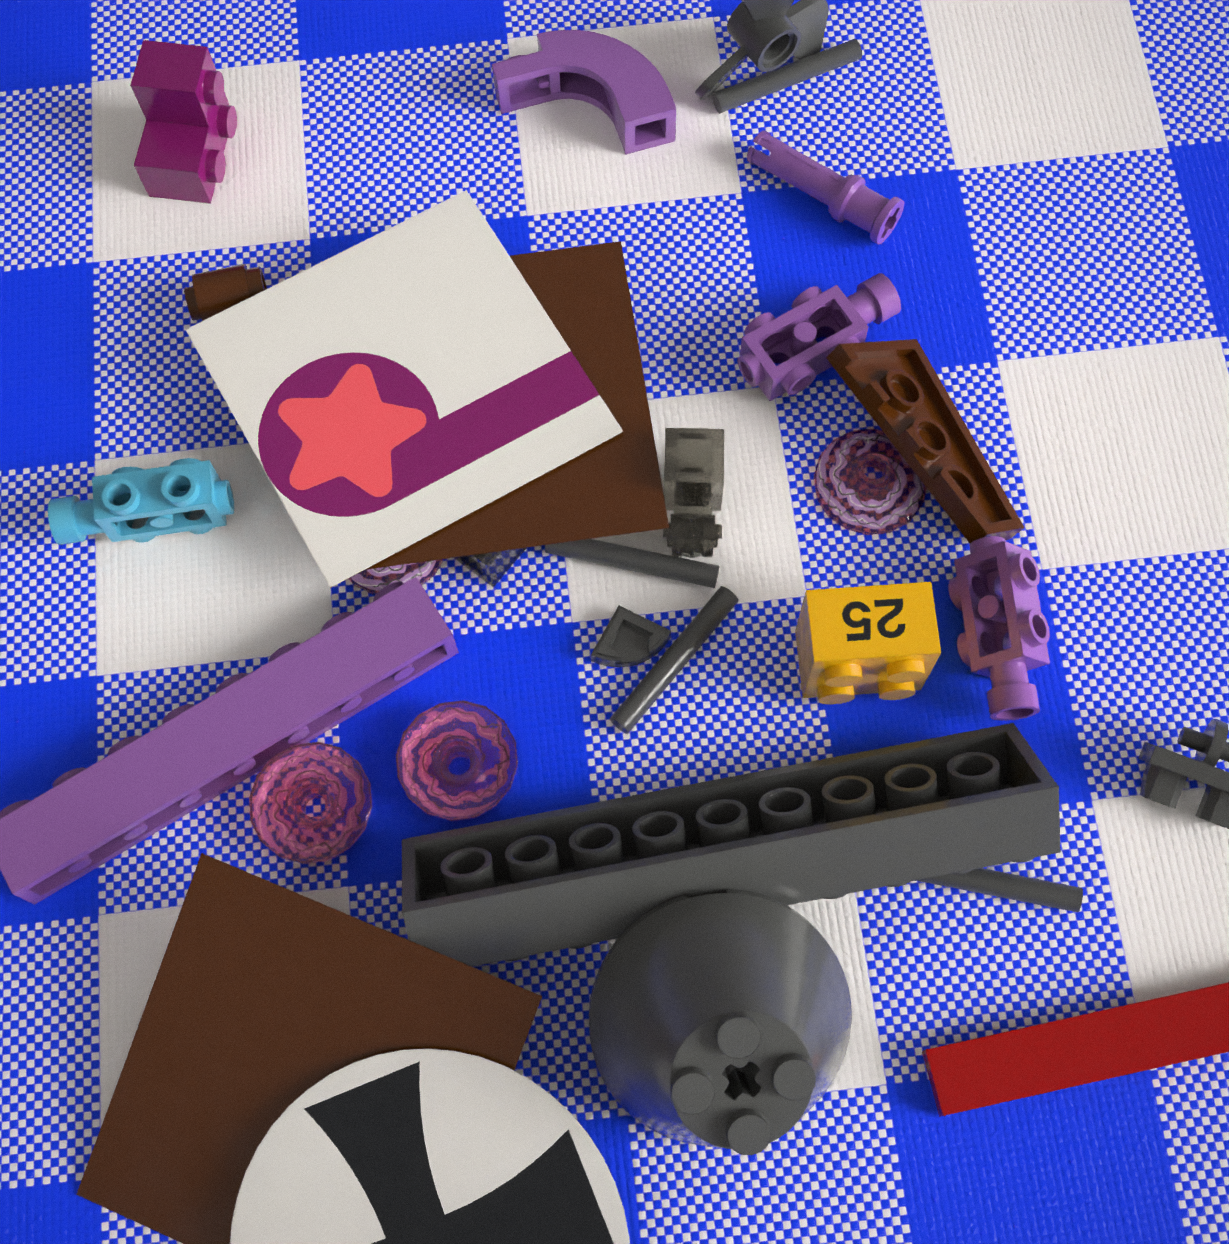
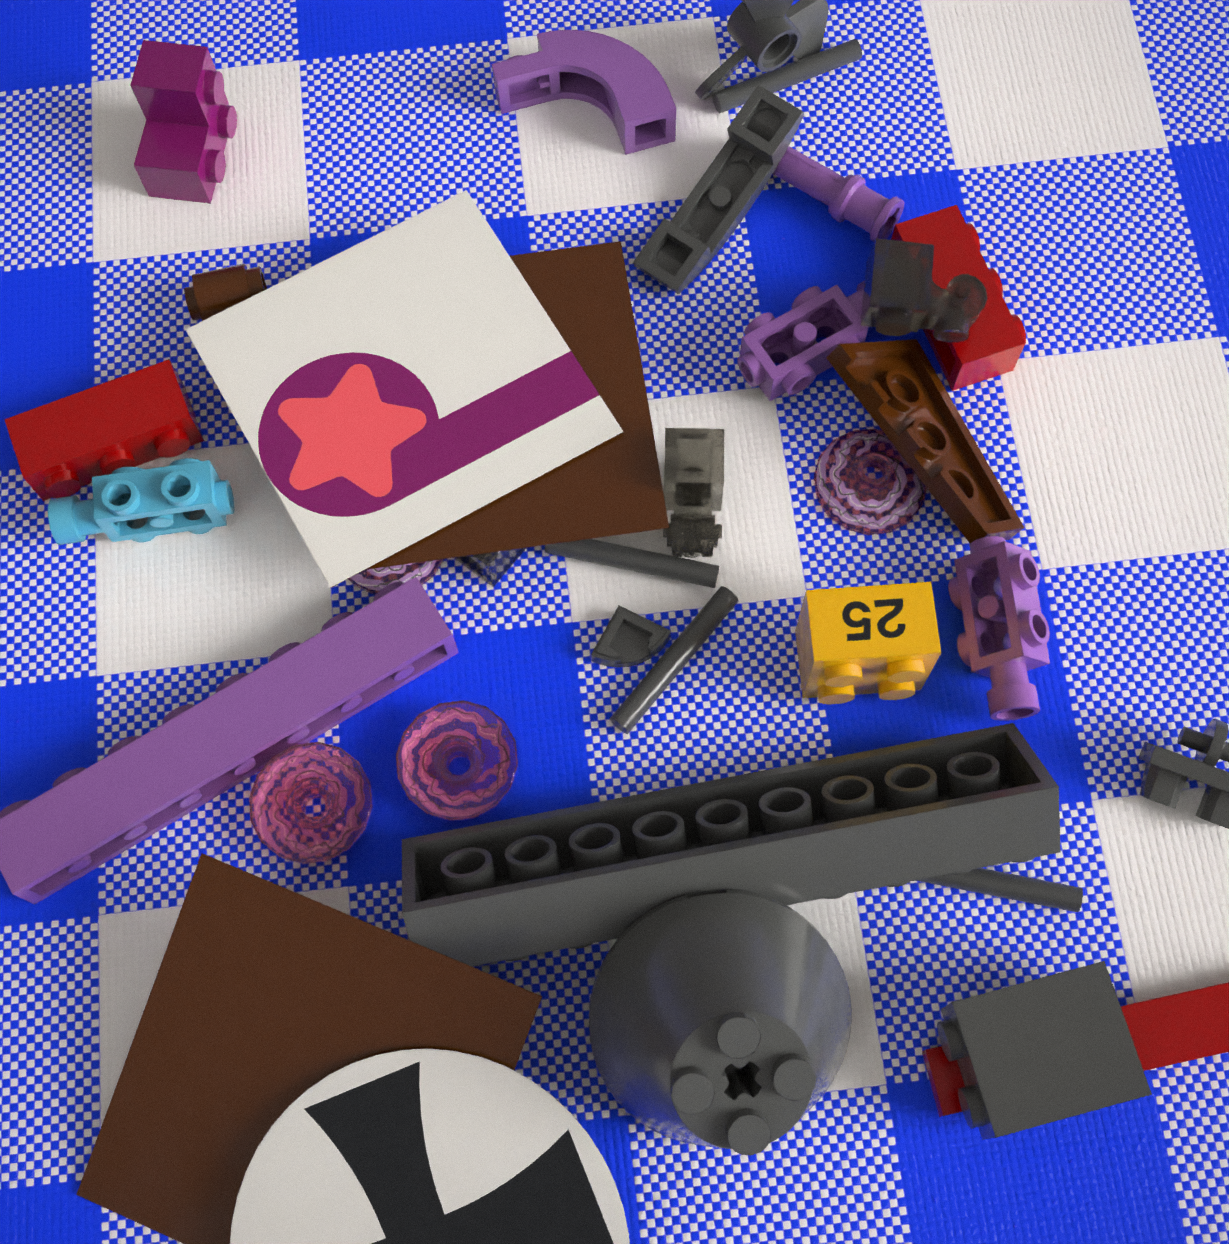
none -> red brick [4,359,205,501]
none -> dark grey slope [633,85,804,294]
none -> clear smoke brick [861,238,987,342]
none -> red brick [887,205,1026,391]
none -> dark grey brick [937,961,1152,1140]

